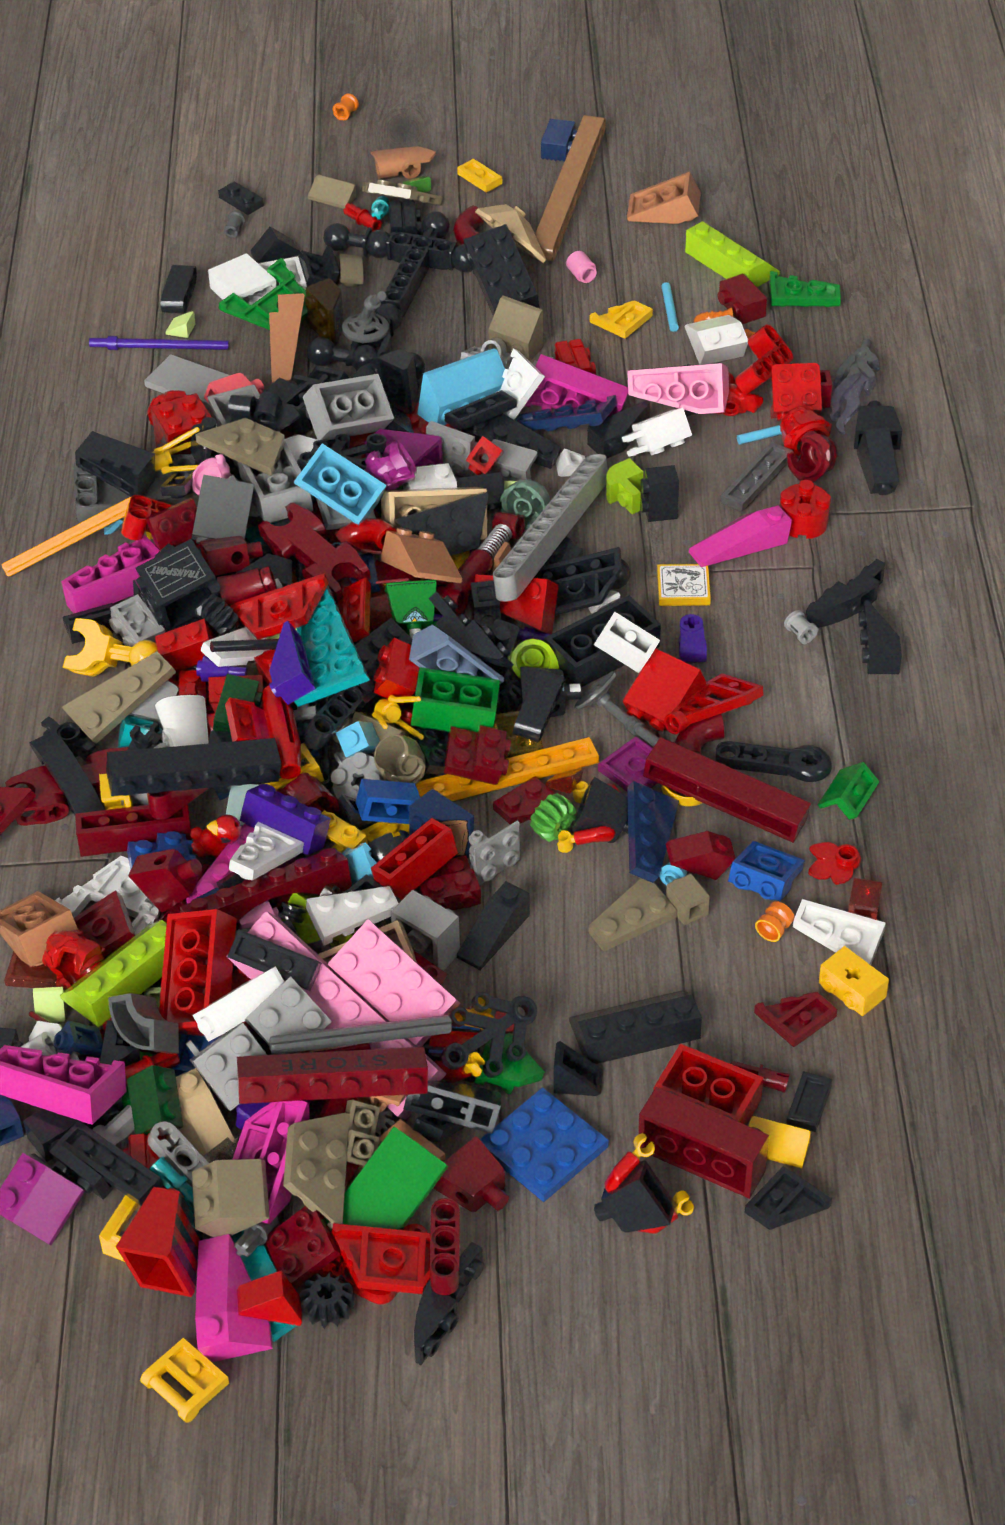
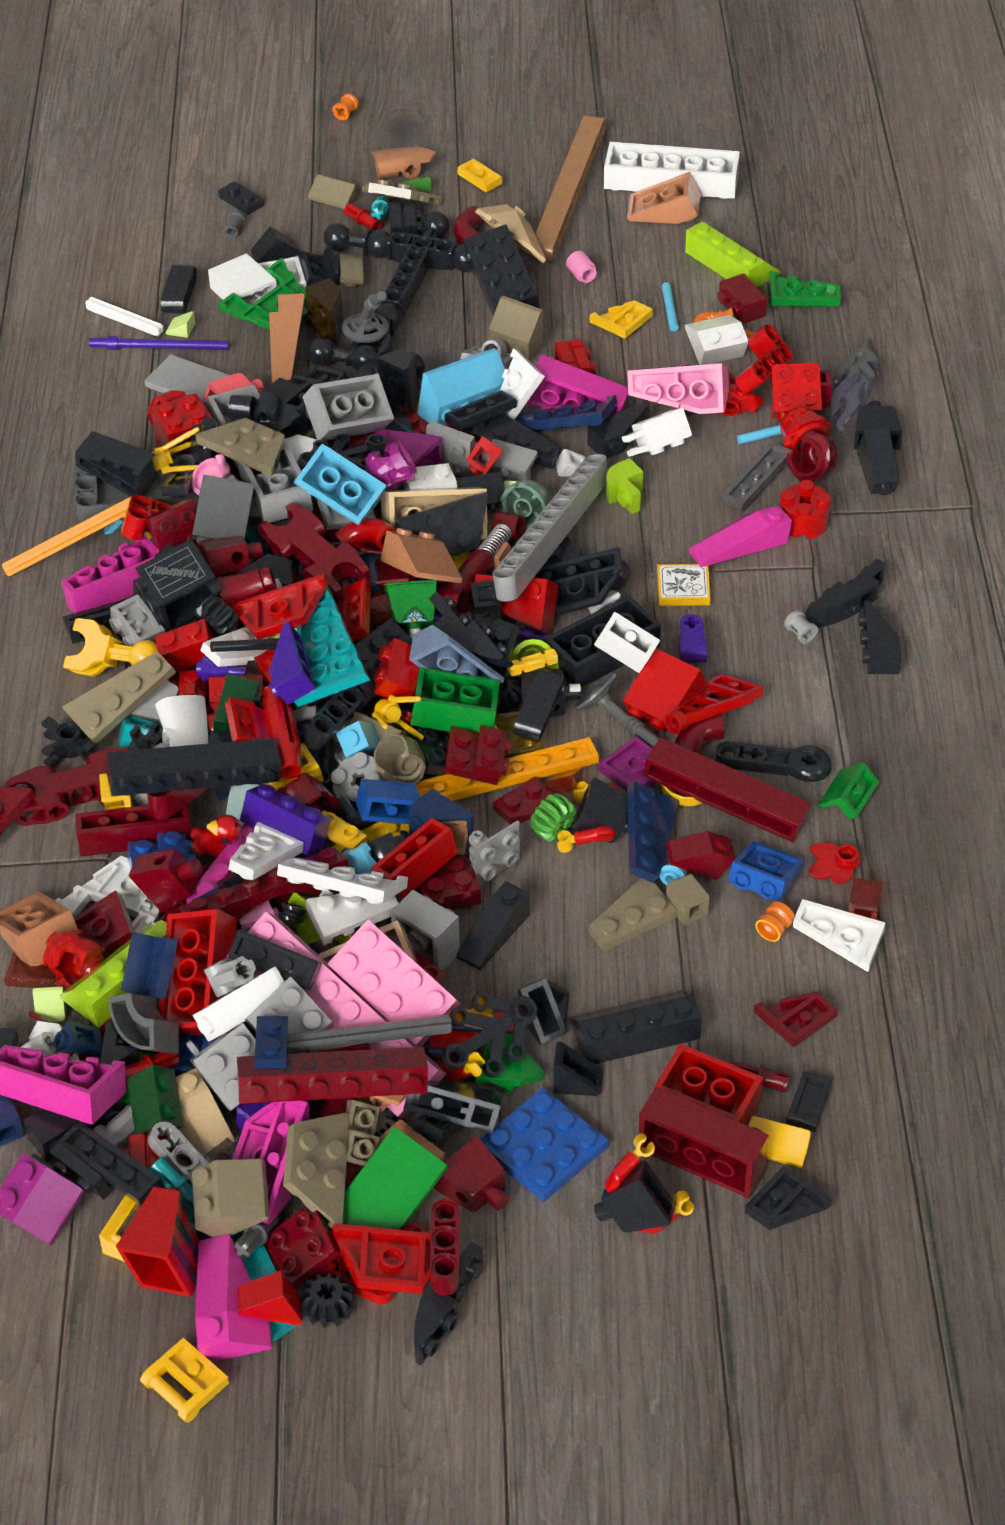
black slope [29,731,105,816] -> none
dark blue brick [541,119,578,162] -> none
black brick [640,465,679,522] -> none
yellow brick [819,946,889,1016] -> none
none -> white axle [85,297,164,337]
none -> dark blue panel [121,932,177,999]
none -> light grey piece [204,956,256,997]
none -> dark blue plate [254,1016,288,1069]
none -> white wing [277,857,408,904]
none -> yellow axle [507,649,558,677]
none -> black slope [518,977,569,1044]
none -> white brick [604,142,740,199]

